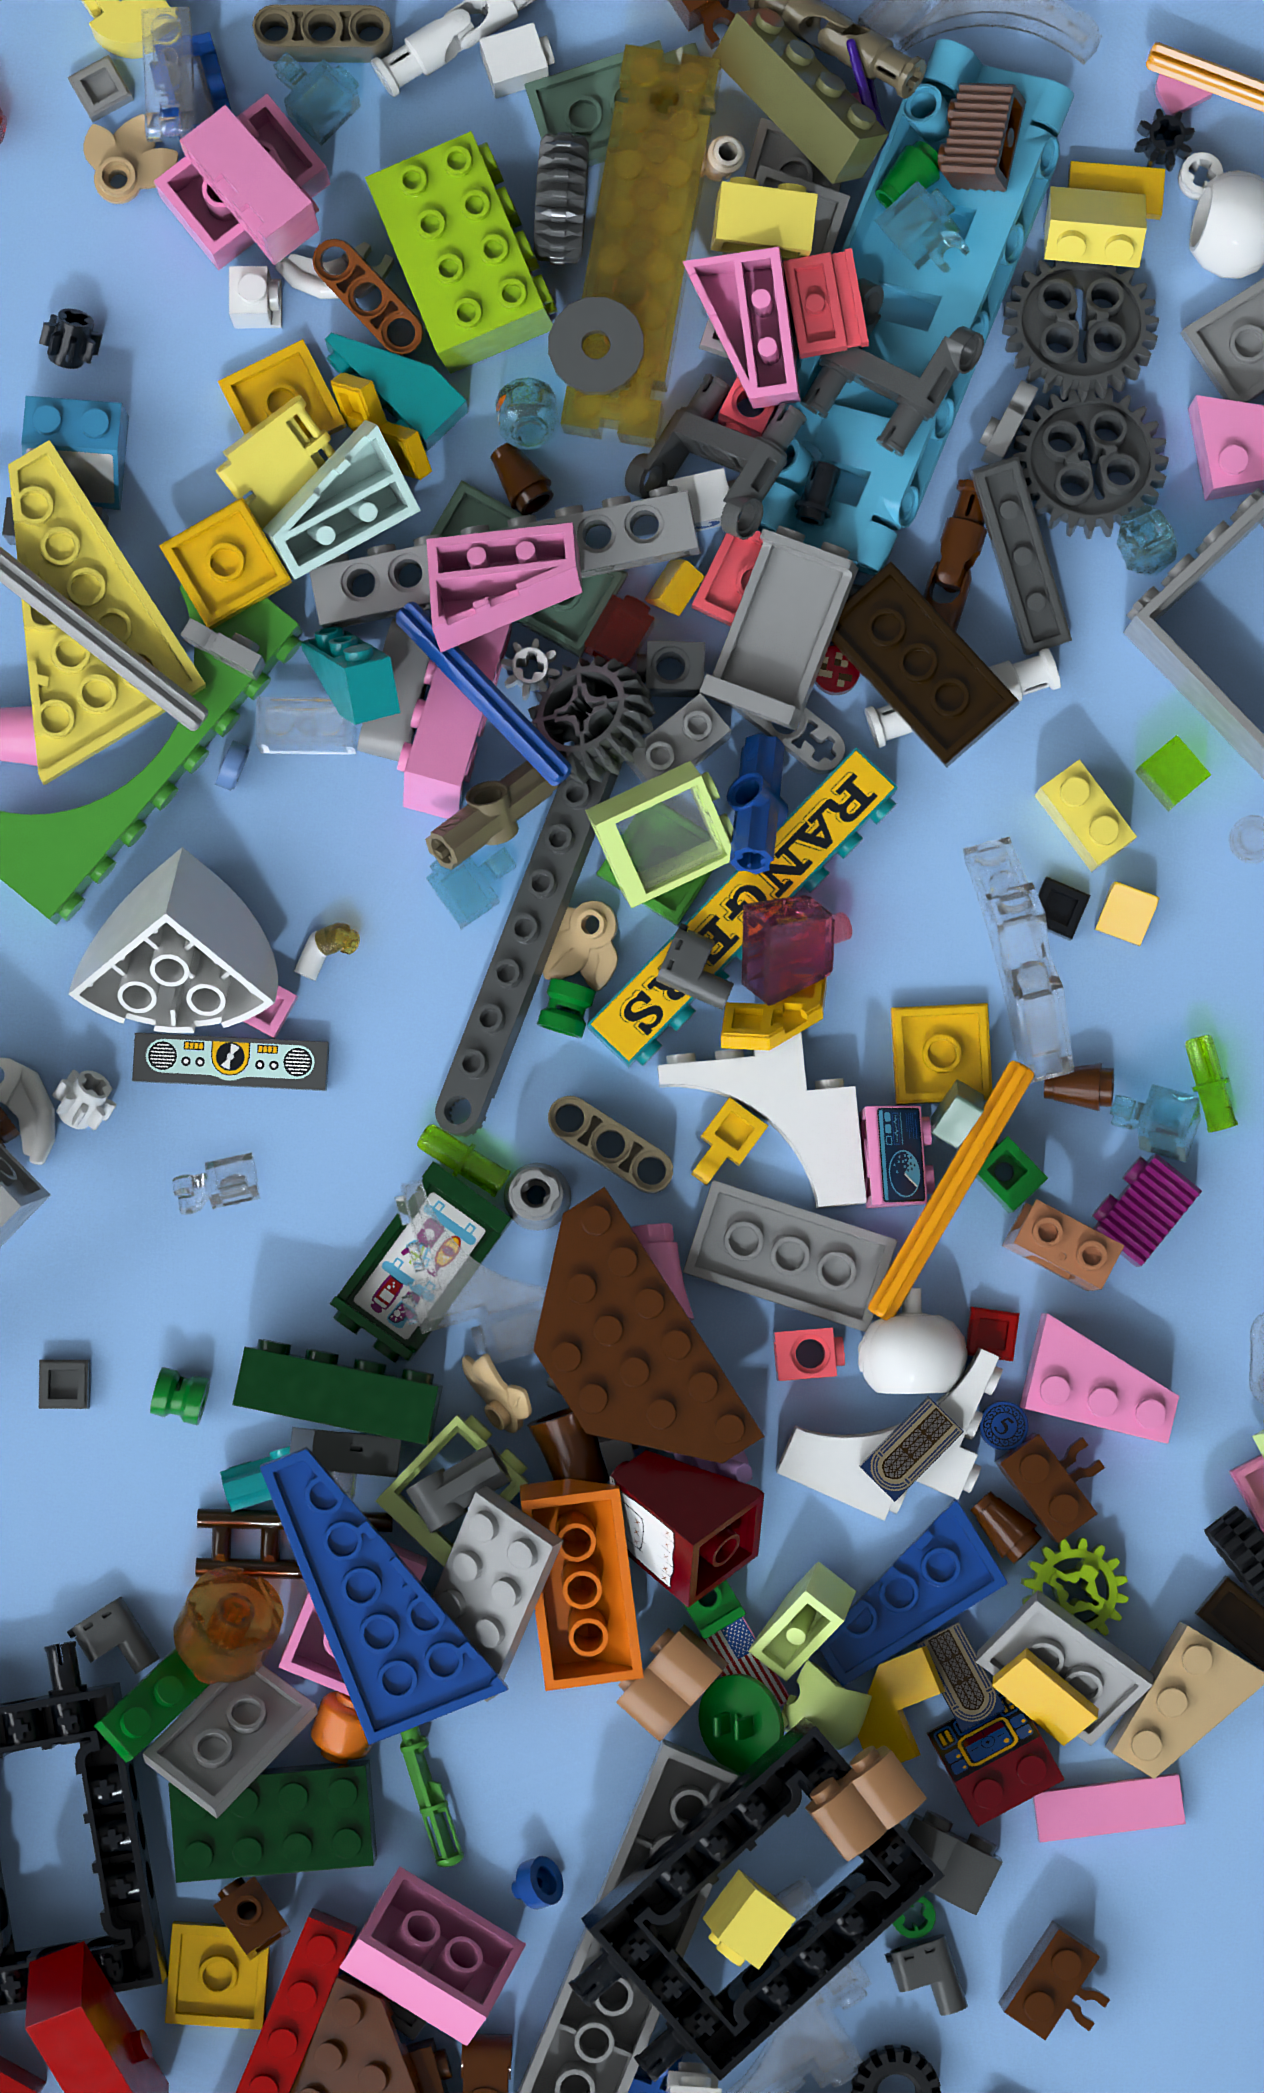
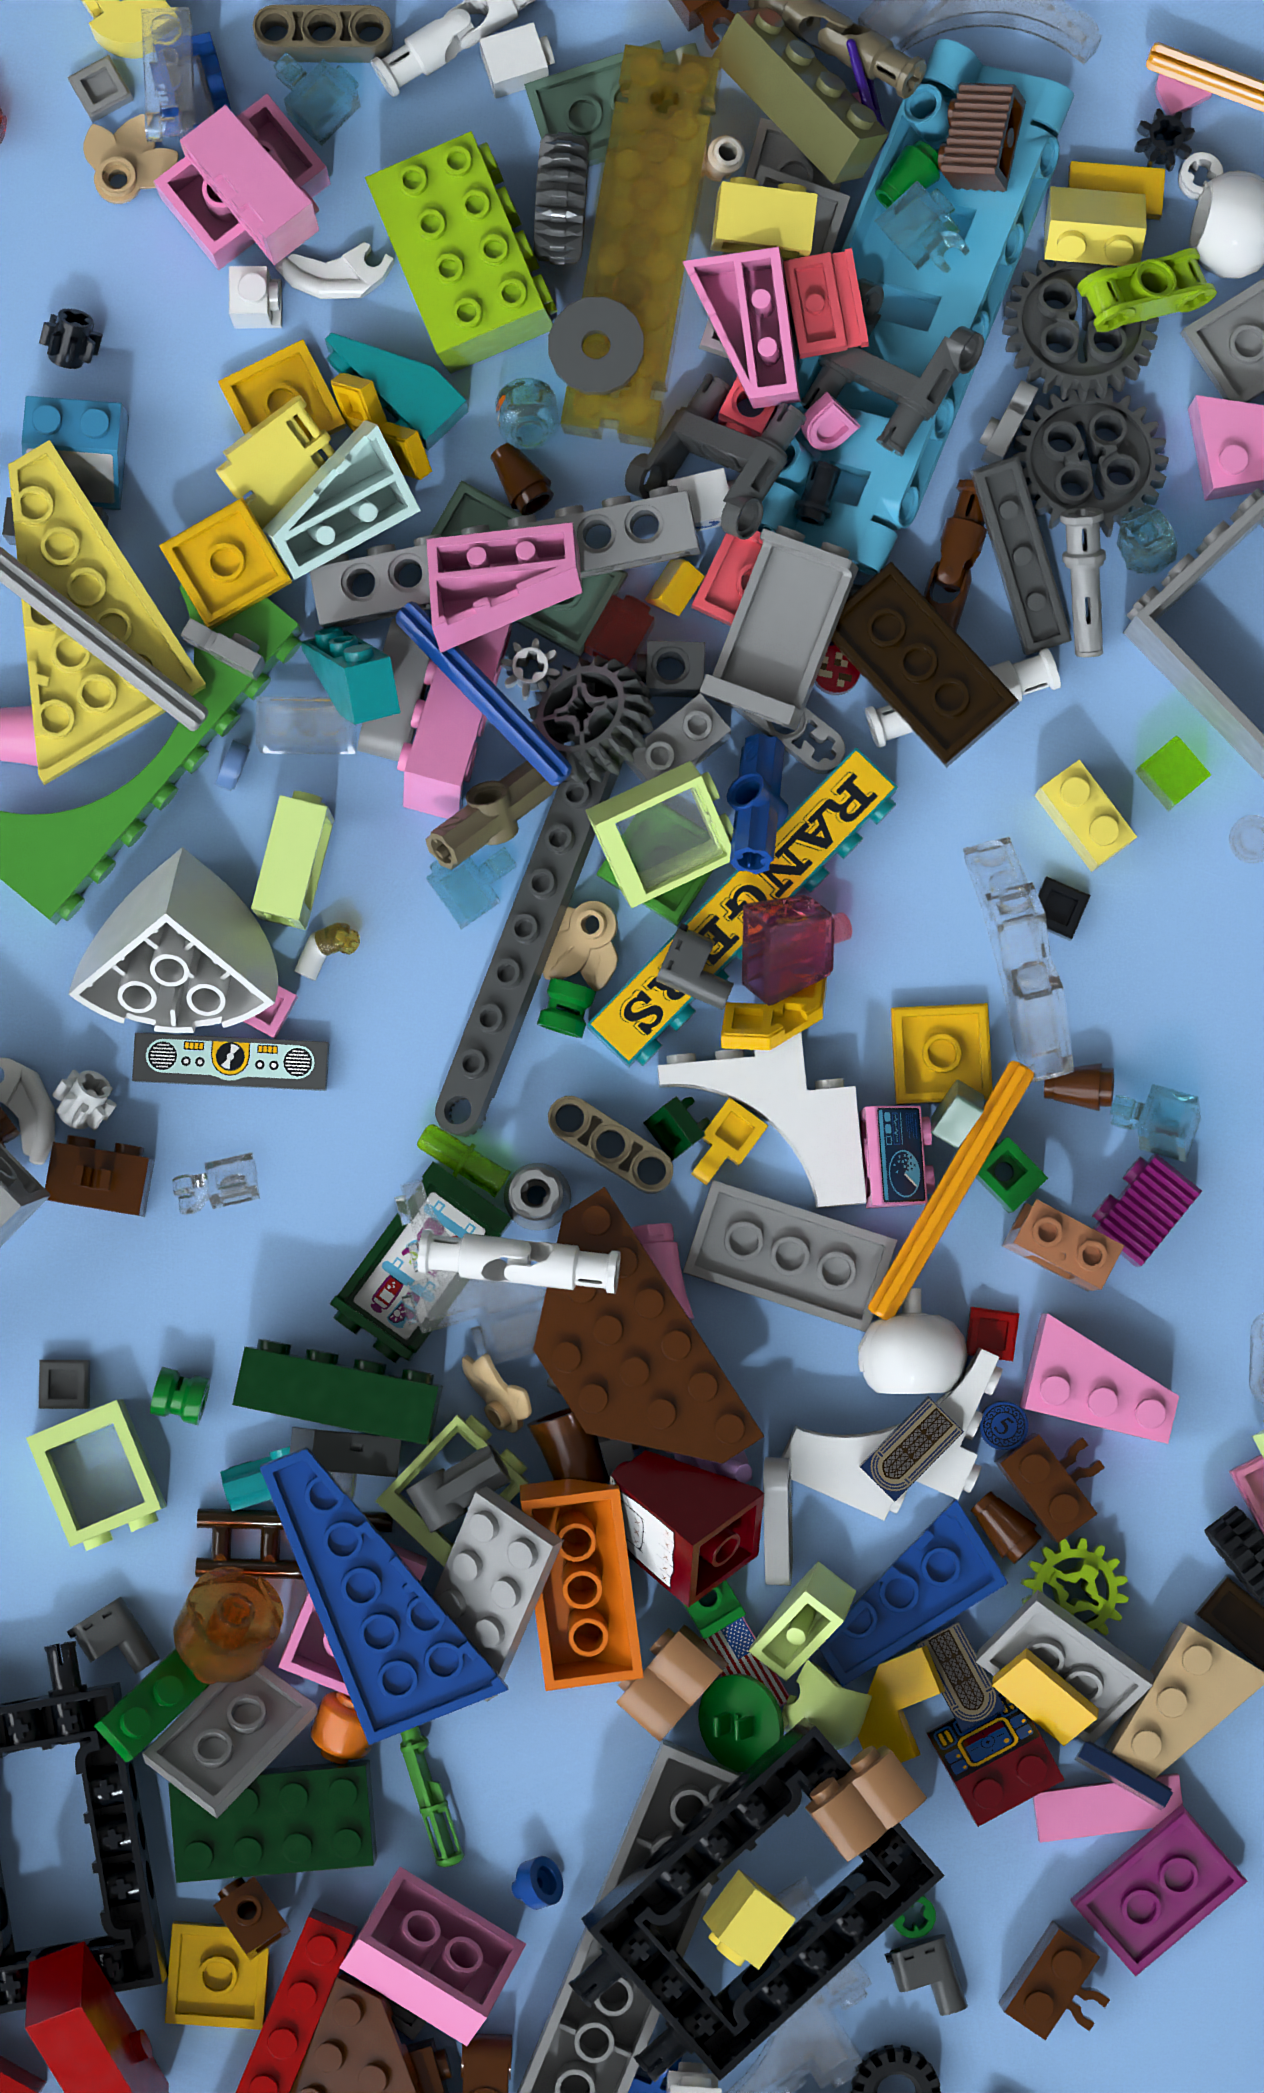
dark orange beam [312,239,424,355] -> none
coral brick [773,1327,845,1381] -> none
dark grey brick [905,1810,1003,1915] -> none
yellow slope [1094,881,1160,946] -> none
clear neon green axle [1185,1035,1238,1133] -> none
none -> window [26,1399,167,1551]
none -> reddish brown brick [45,1135,155,1217]
none -> yellowish green window [251,791,334,930]
none -> white piece [418,1230,621,1294]
none -> dark green tile [643,1096,710,1161]
none -> light grey beam [763,1457,793,1586]
none -> bright pink tile [801,392,861,451]
none -> light grey pin [1060,507,1106,658]
none -> magenta tile [1070,1804,1248,1977]
none -> dark blue tile [1074,1741,1173,1810]
none -> lime piece [1077,248,1217,332]

